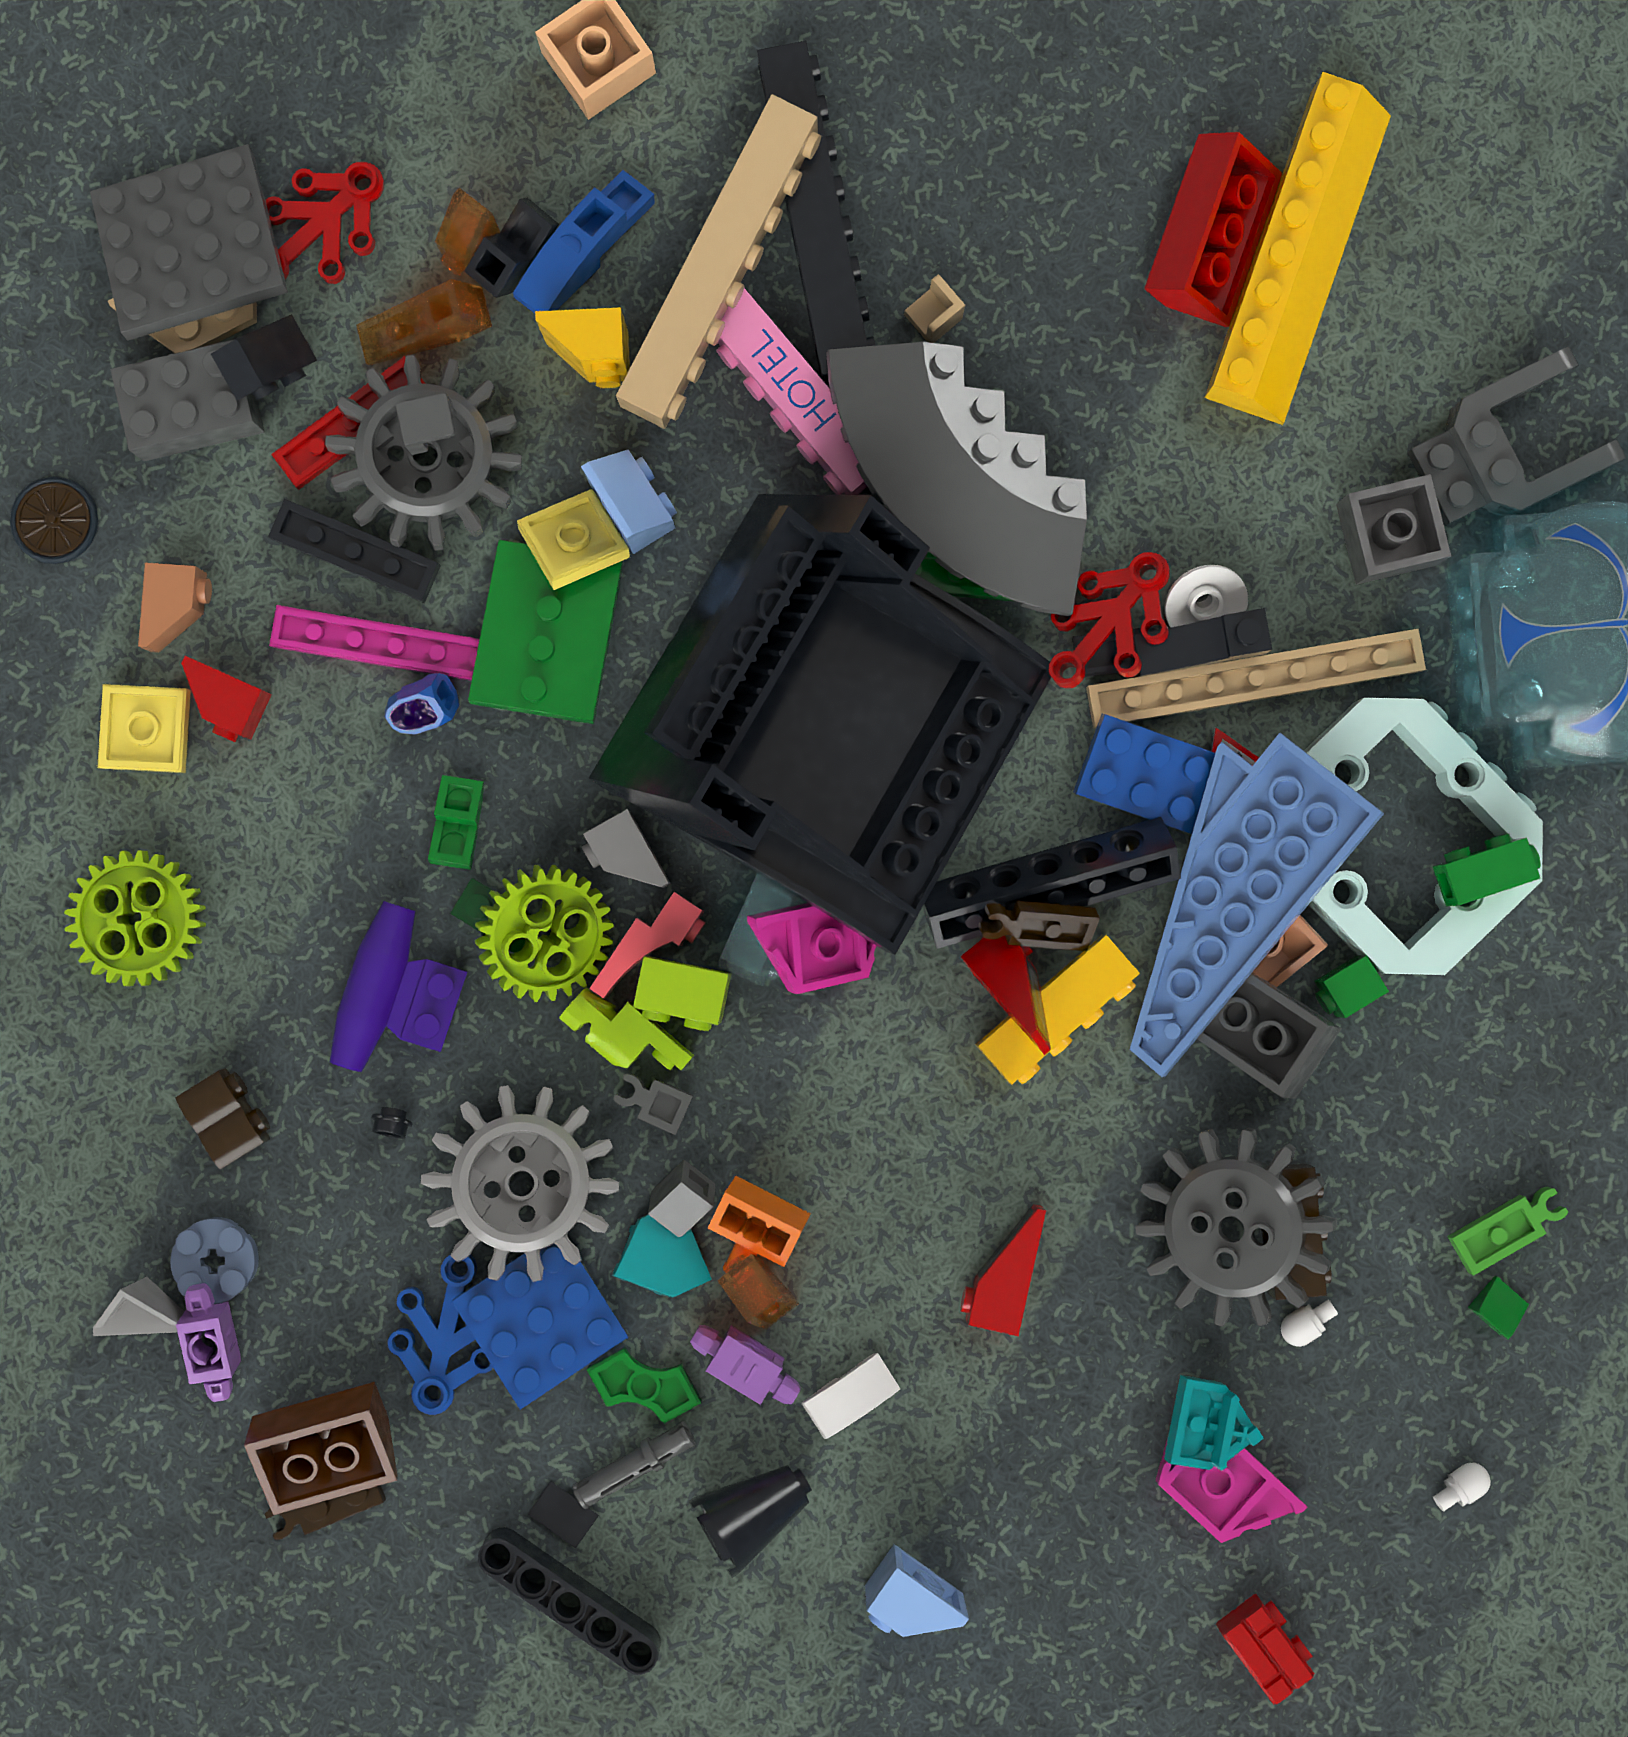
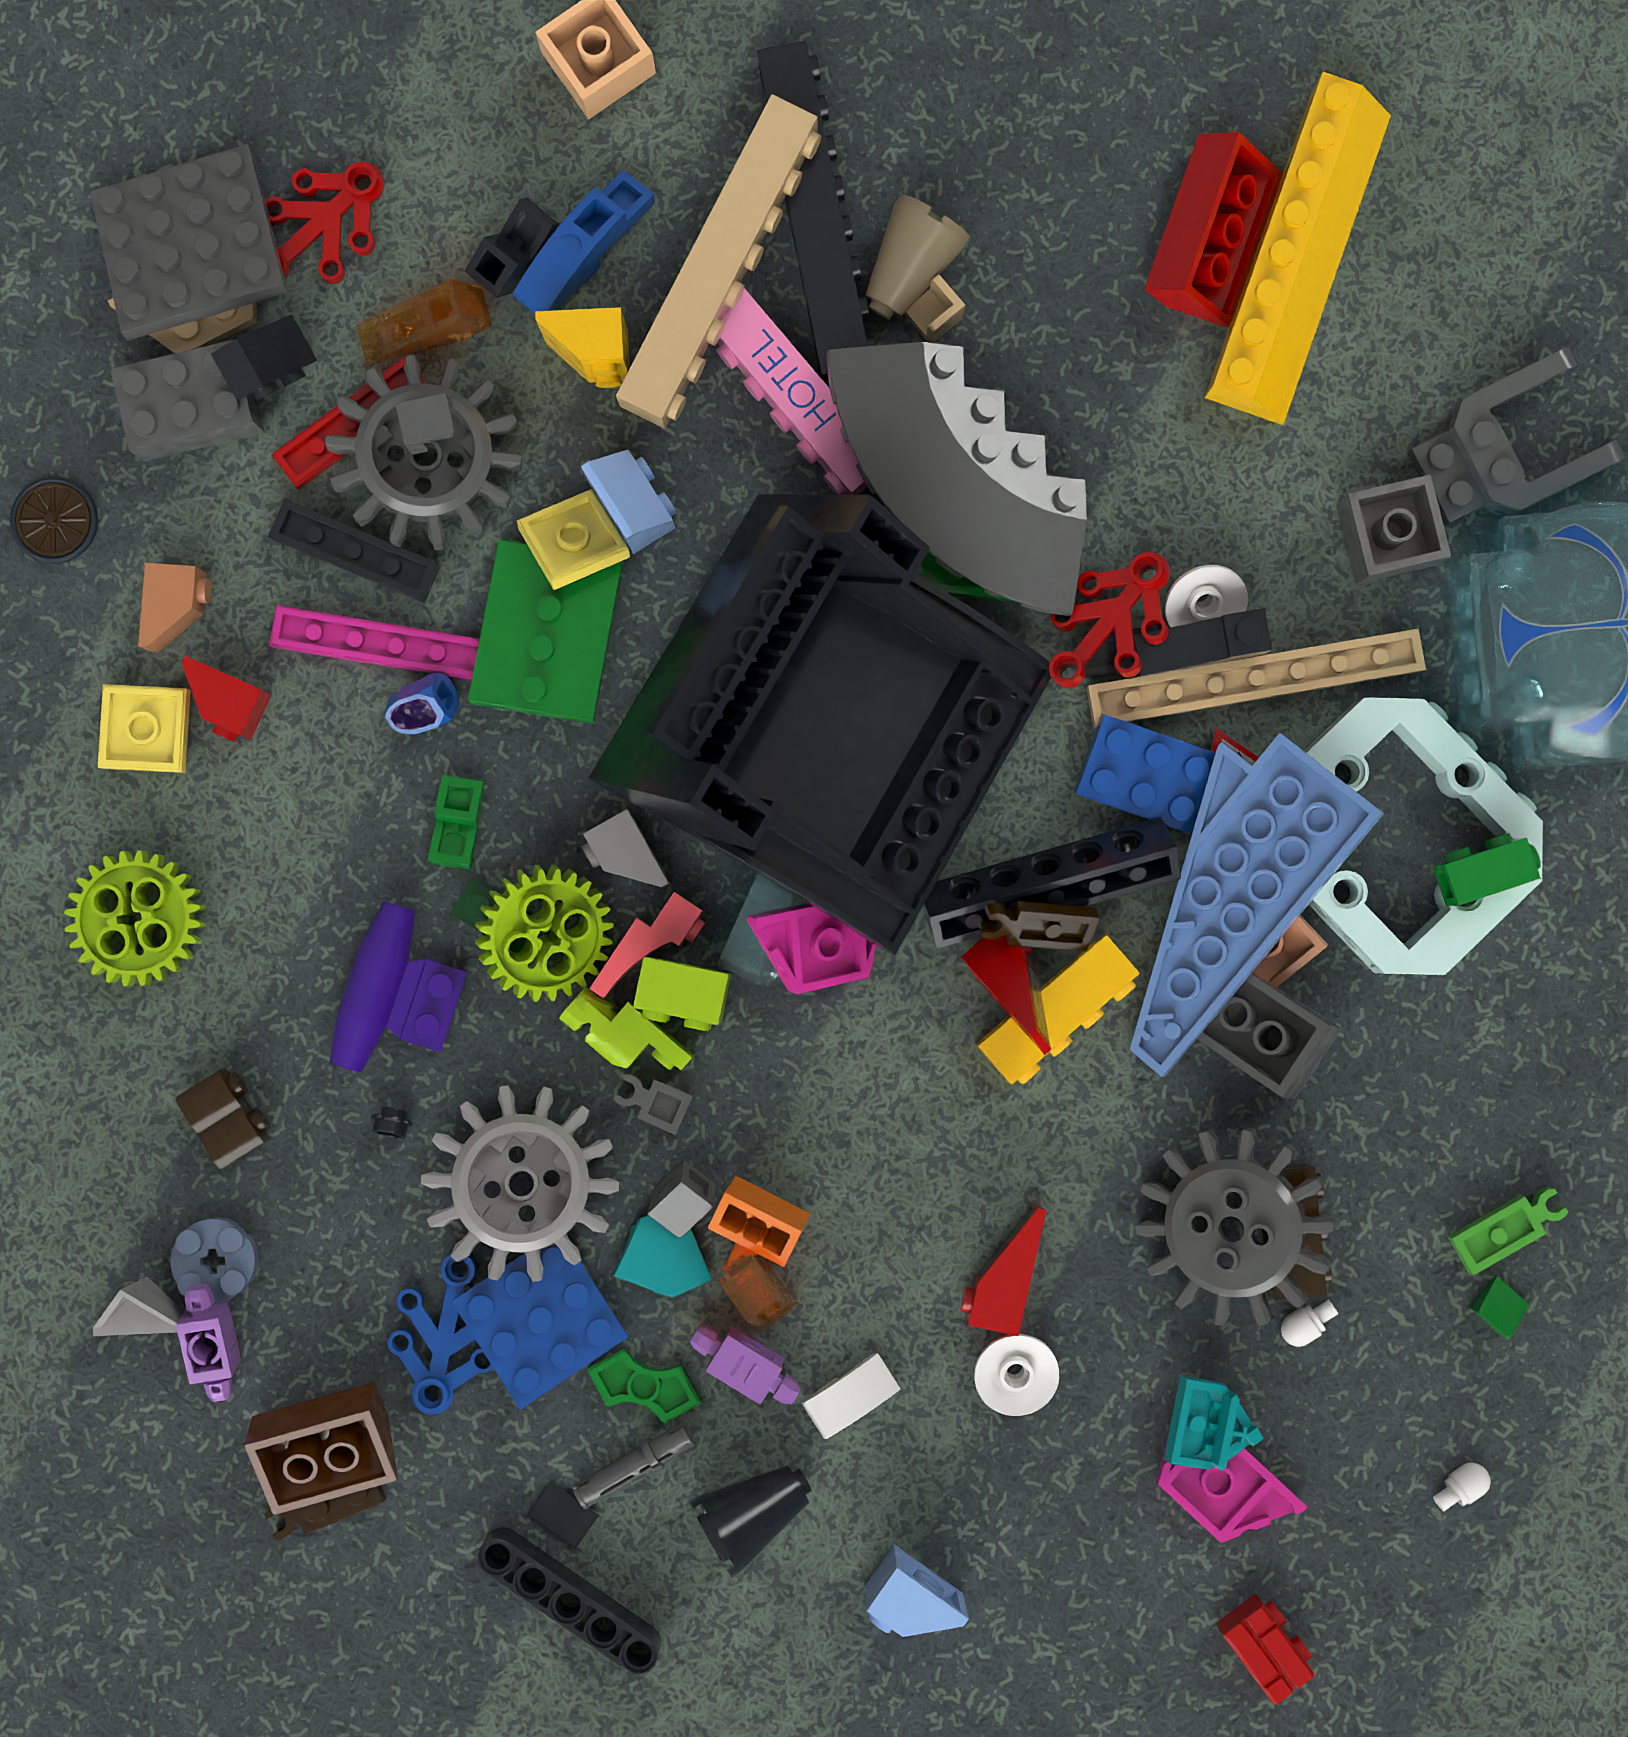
clear orange slope [435,188,500,278] -> none
green brick [1314,955,1389,1018] -> none
none -> dark tan cone [865,194,970,320]
none -> white dish [974,1334,1059,1416]

